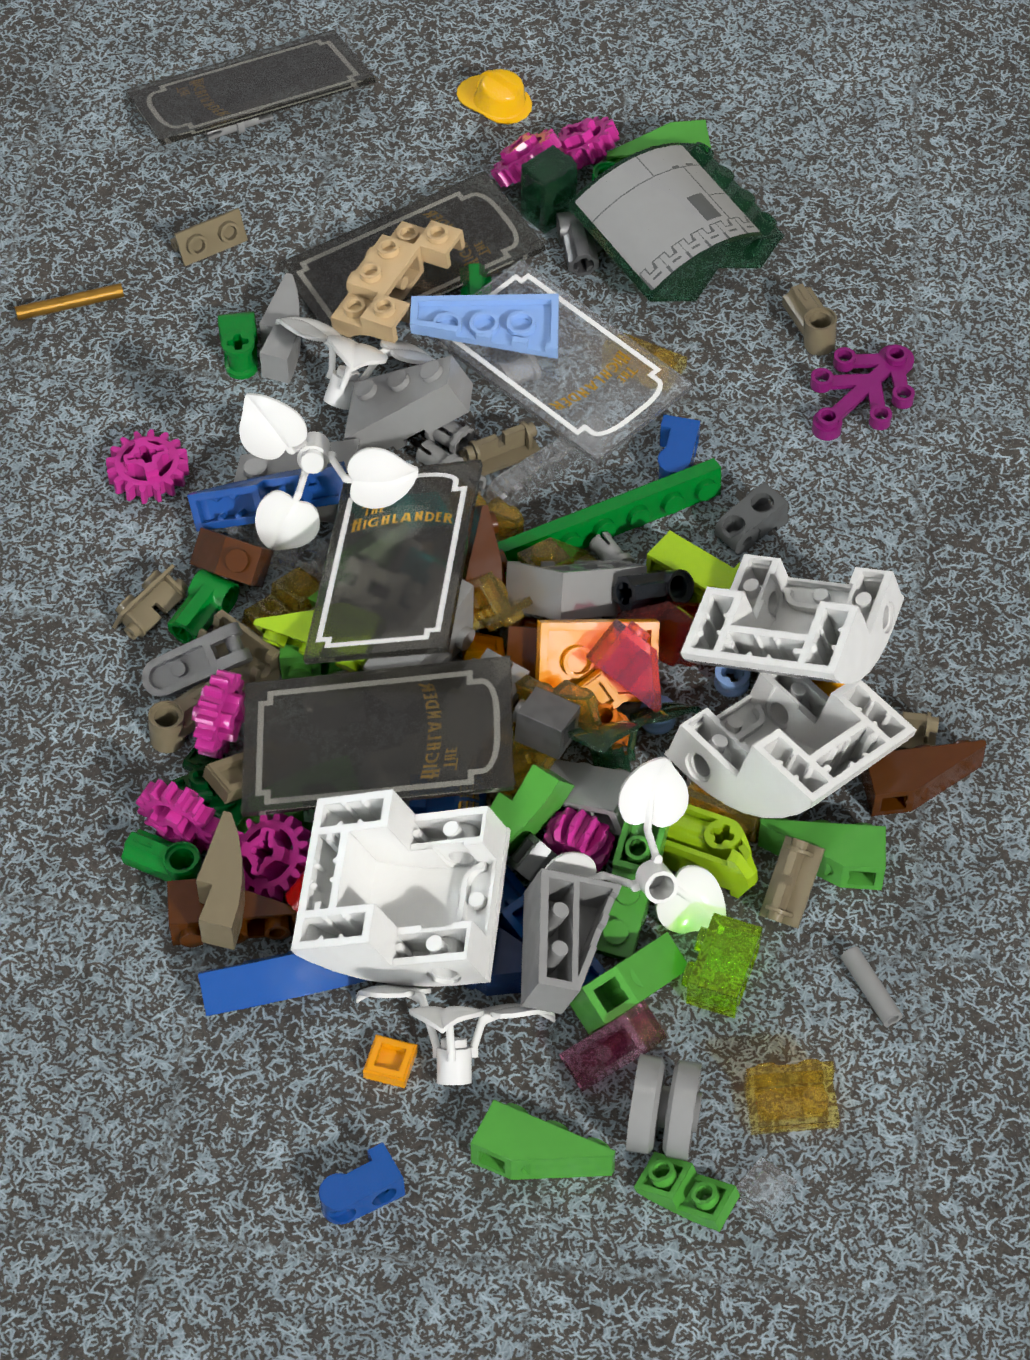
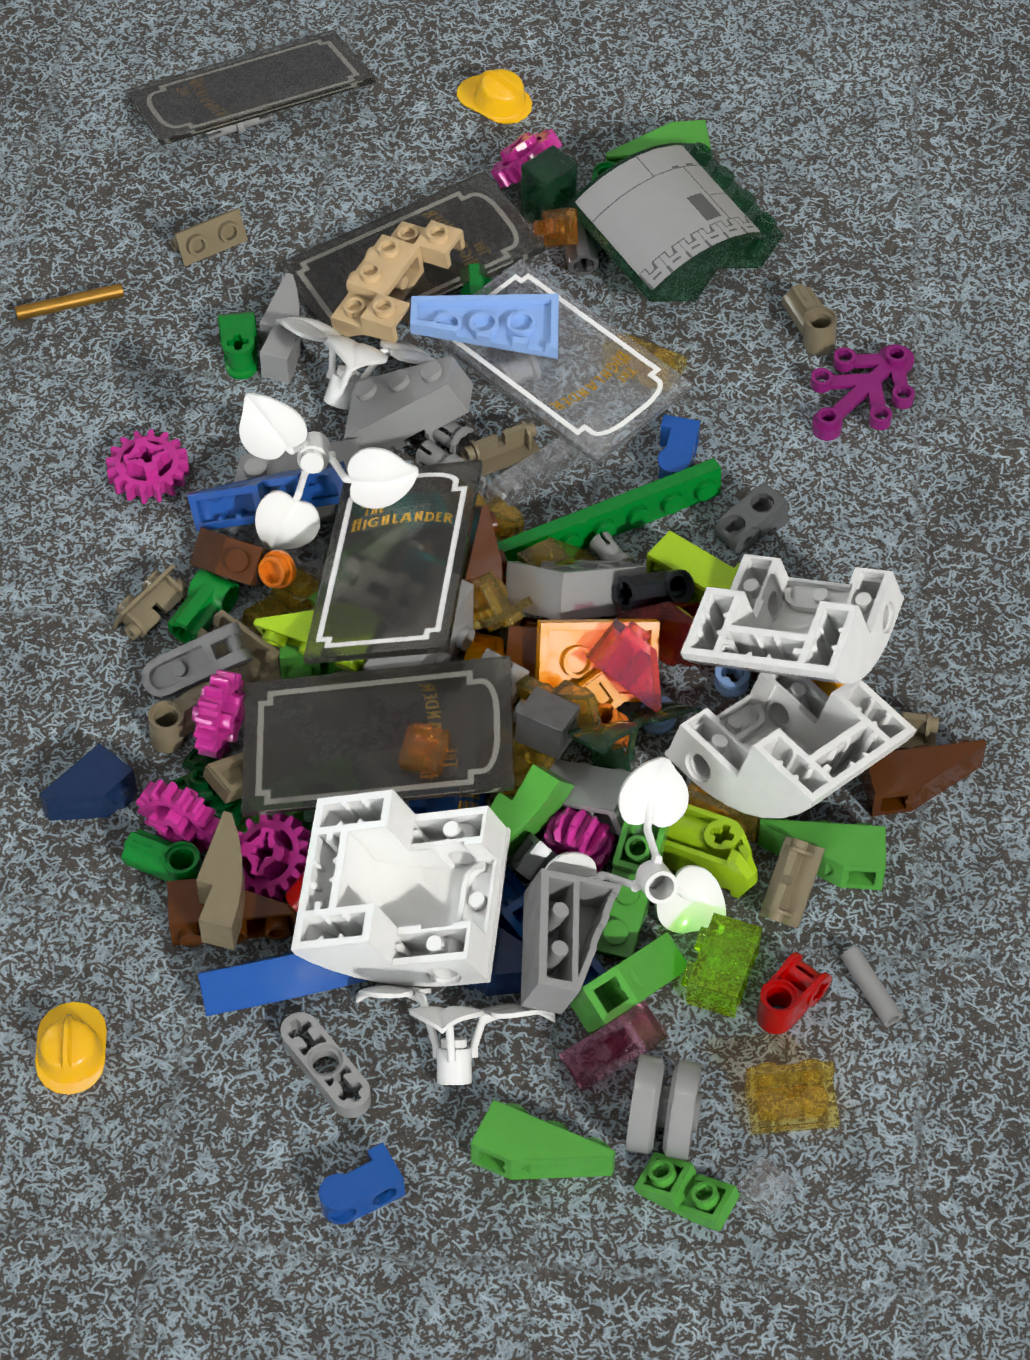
light orange tile [363,1034,418,1088] -> none
dark pink gear [551,116,620,172] -> none
none -> yellow piece [35,1002,107,1095]
none -> dark blue slope [39,743,138,821]
none -> orange plate [258,549,296,589]
none -> light grey beam [280,1012,371,1118]
none -> clear orange tile [398,723,451,775]
none -> clear orange tile [534,208,578,248]
none -> red piece [756,952,832,1034]

